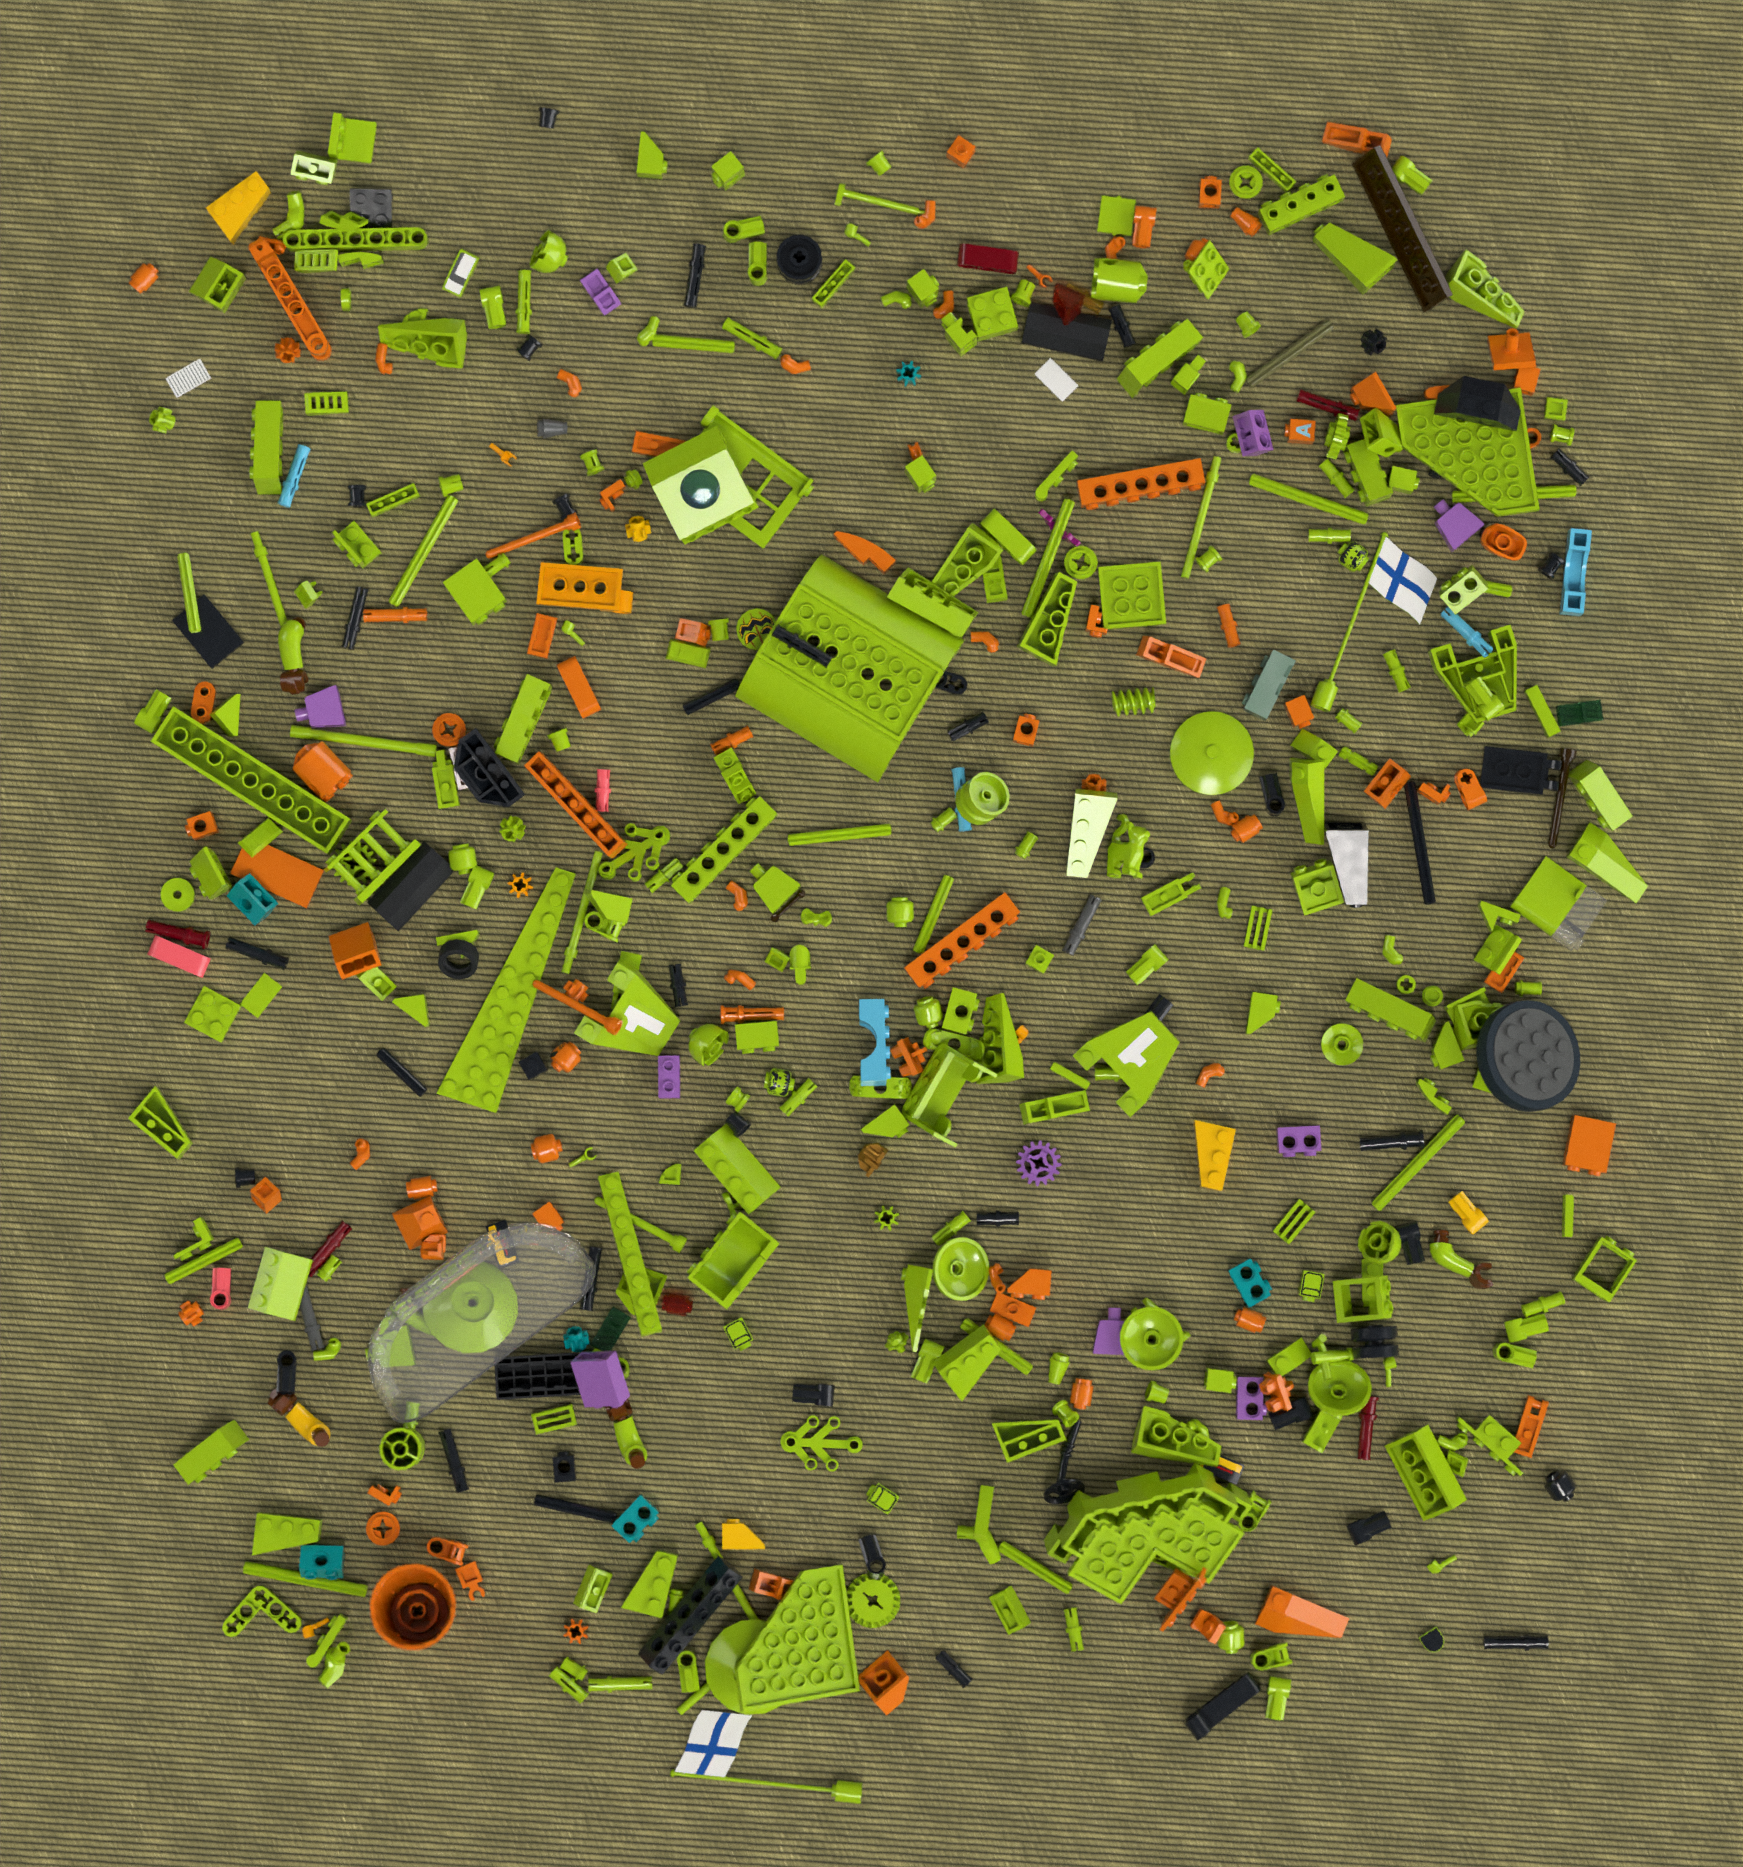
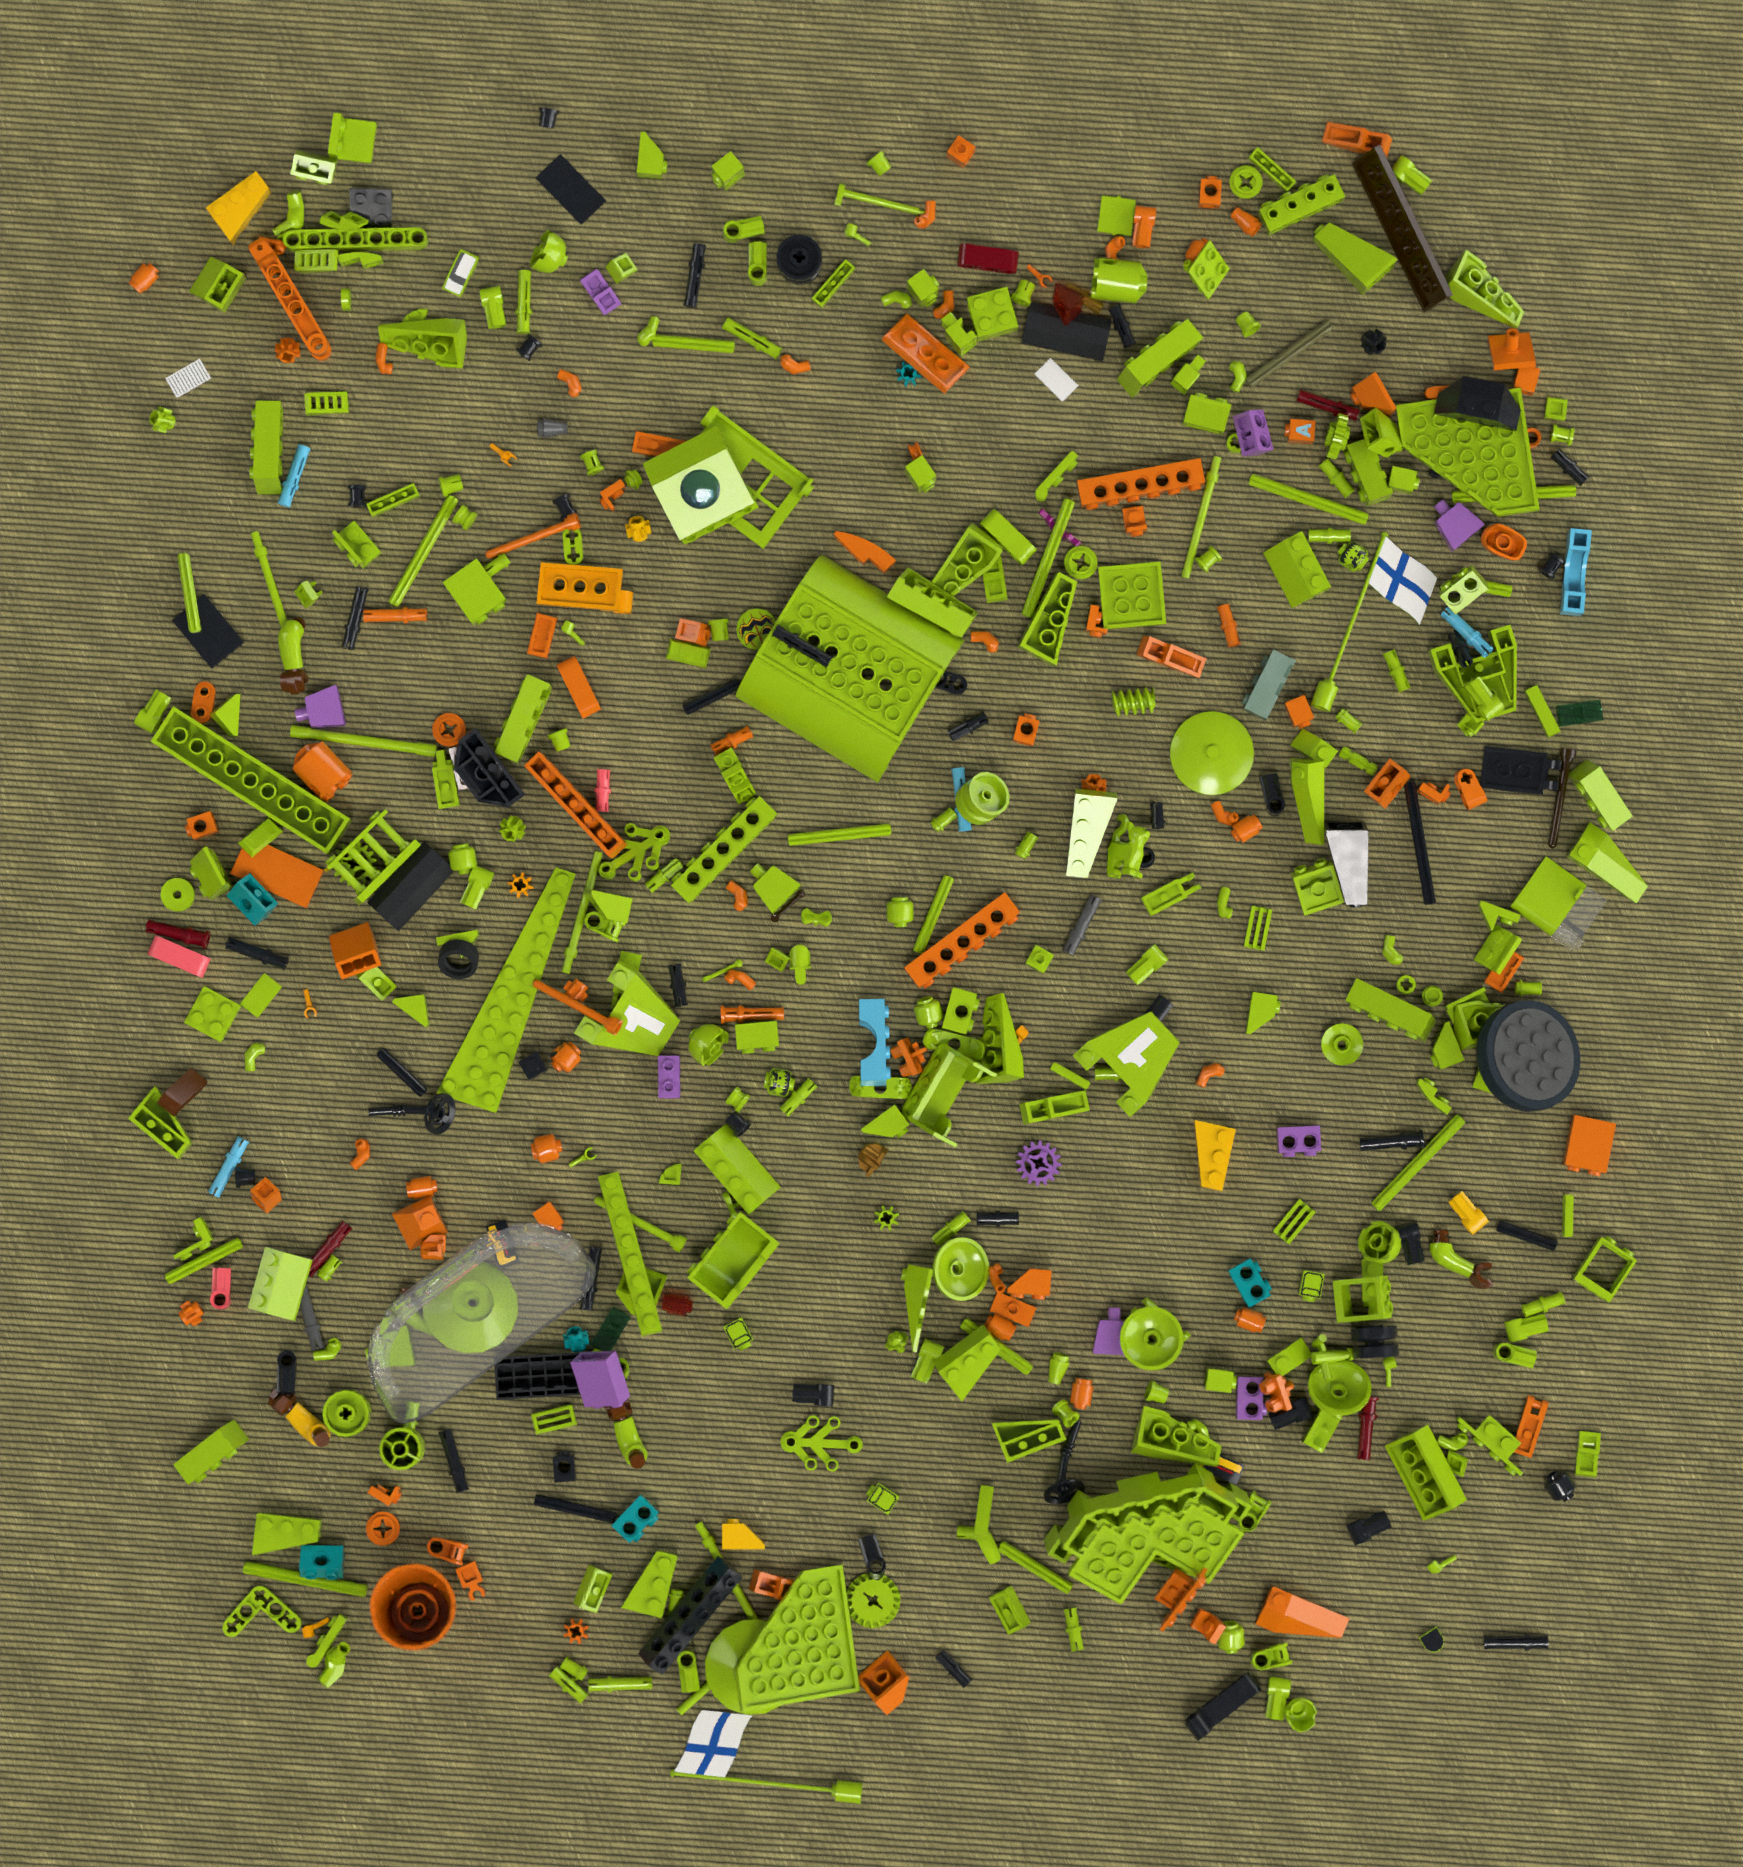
none -> reddish brown beam [157,1068,208,1117]
none -> medium azure pin [207,1136,249,1198]
none -> lime arm [244,1042,265,1072]
none -> light orange hand [303,989,317,1019]
none -> lime wheel [322,1390,372,1437]
none -> black dish [368,1093,456,1134]
none -> lime wheel [452,505,478,531]
none -> black sticker [535,154,606,225]
none -> lime hinge [702,959,743,982]
none -> orange tile [881,313,970,394]
none -> orange bracket [1122,506,1147,537]
none -> black pin [1149,802,1166,829]
none -> lime slope [1263,531,1331,608]
none -> lime hair [1284,1697,1317,1732]
none -> black pin [1448,630,1473,668]
none -> black axle [1496,1221,1558,1251]
none -> lime slope [1574,1431,1601,1478]

